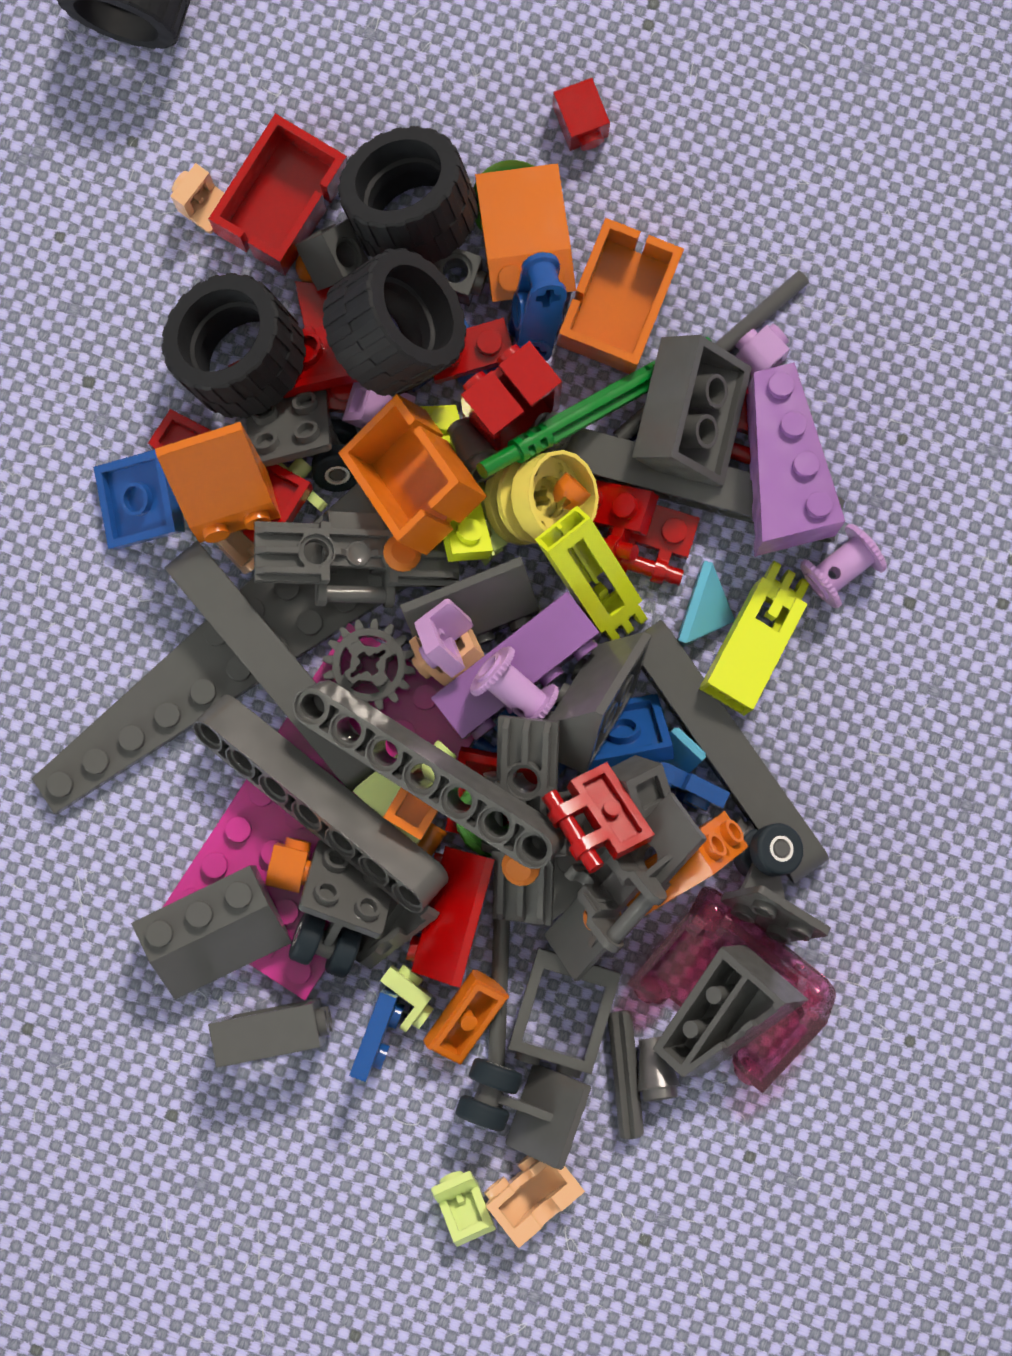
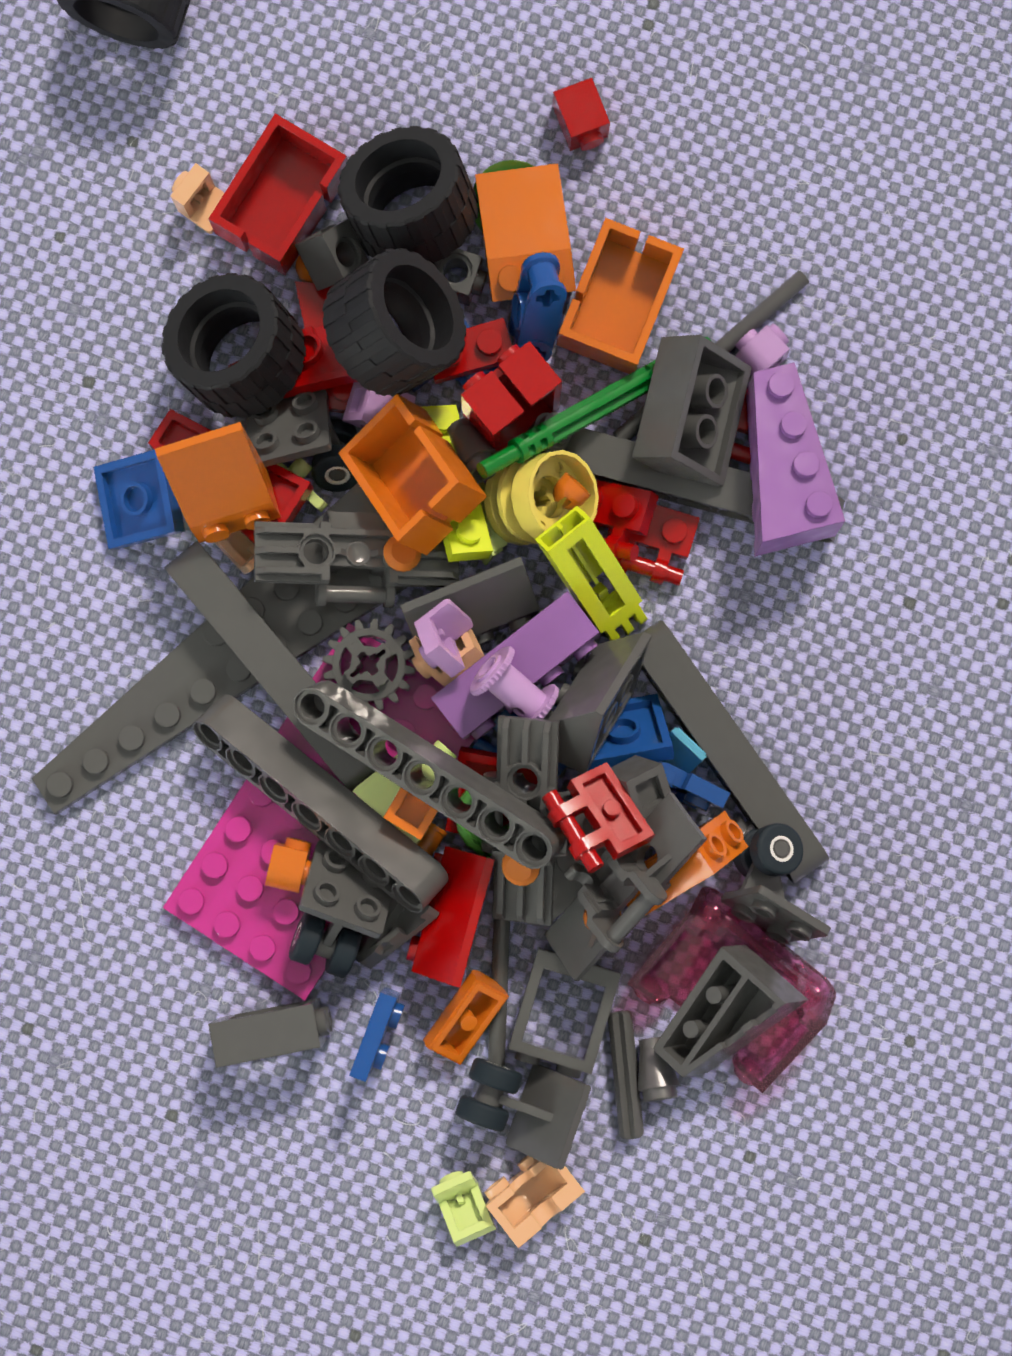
dark grey slope [131,865,292,1000] -> none
yellowish green bracket [380,964,434,1033] -> none
medium azure slope [677,560,735,647] -> none
neon yellow hinge [699,561,809,716] -> none
lavender hose [800,524,887,608] -> none

